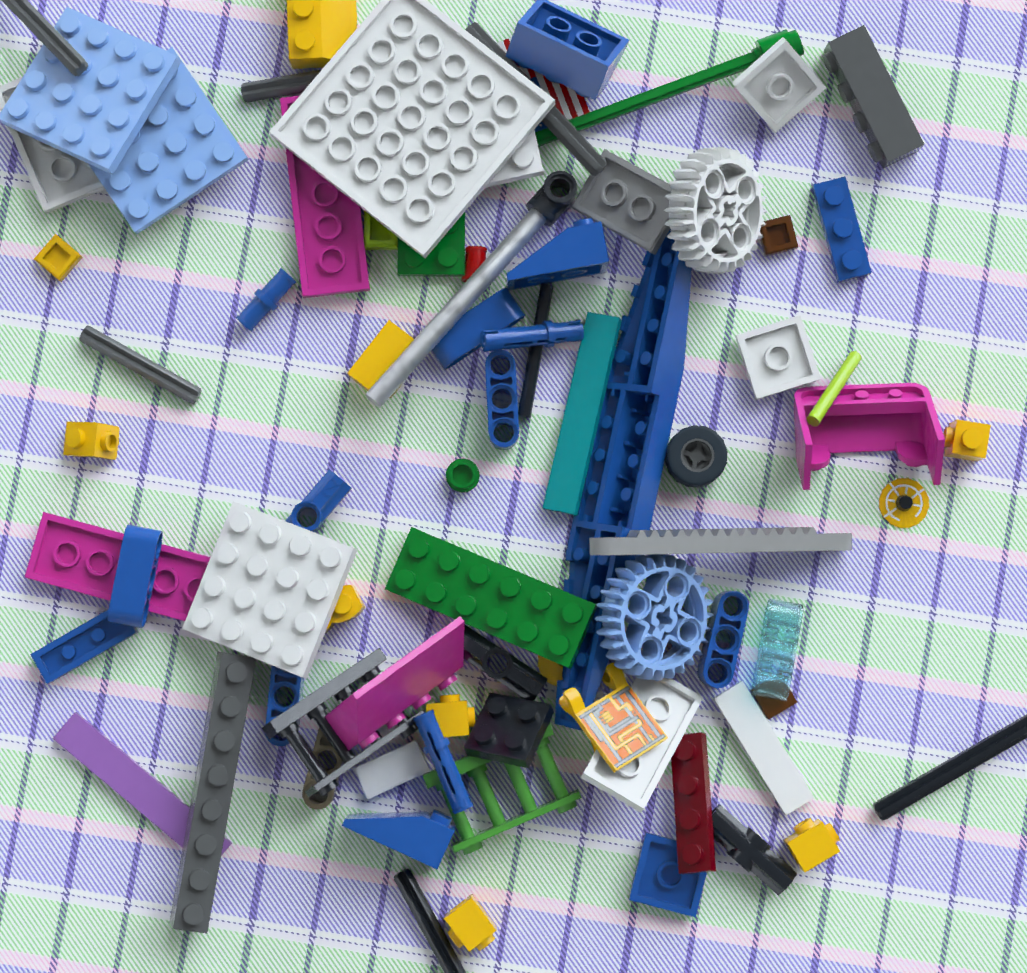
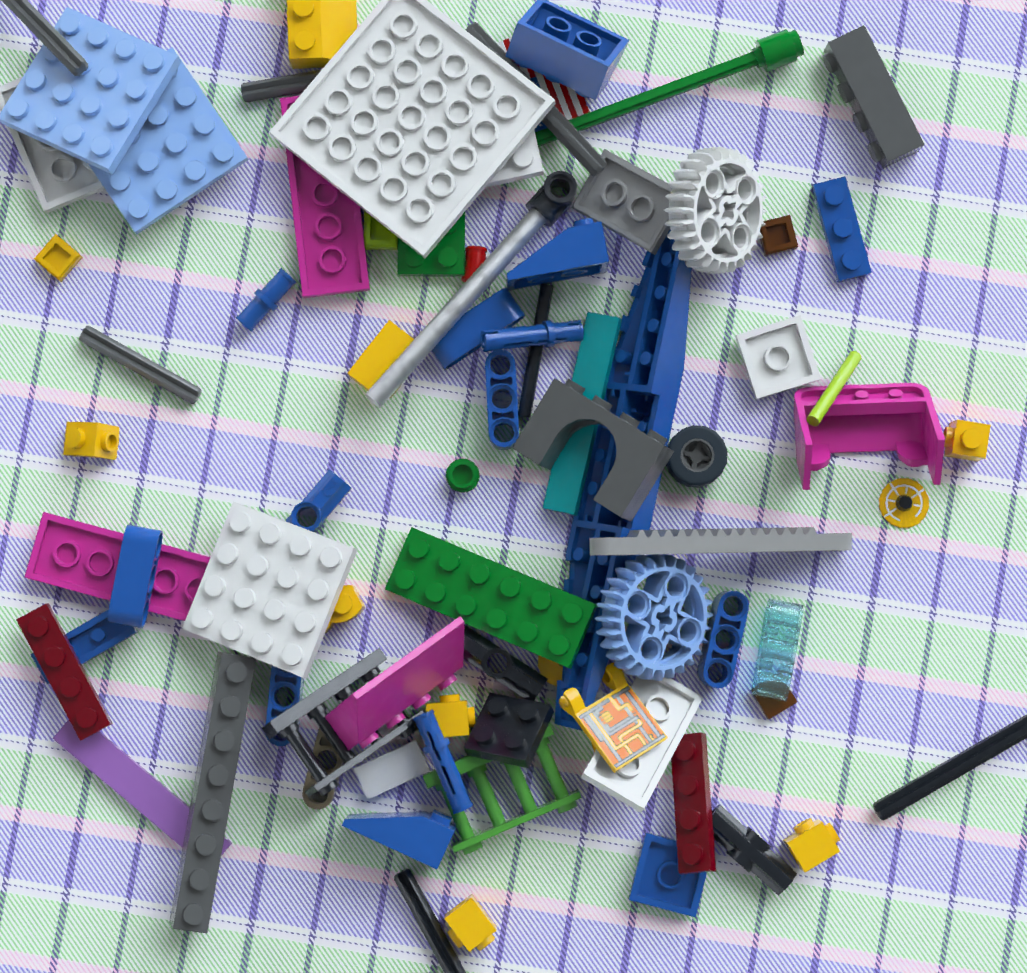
white tile [713,681,815,816] -> none
white plate [732,37,826,133] -> none
none -> dark red plate [16,603,113,741]
none -> dark grey arch [512,378,674,521]

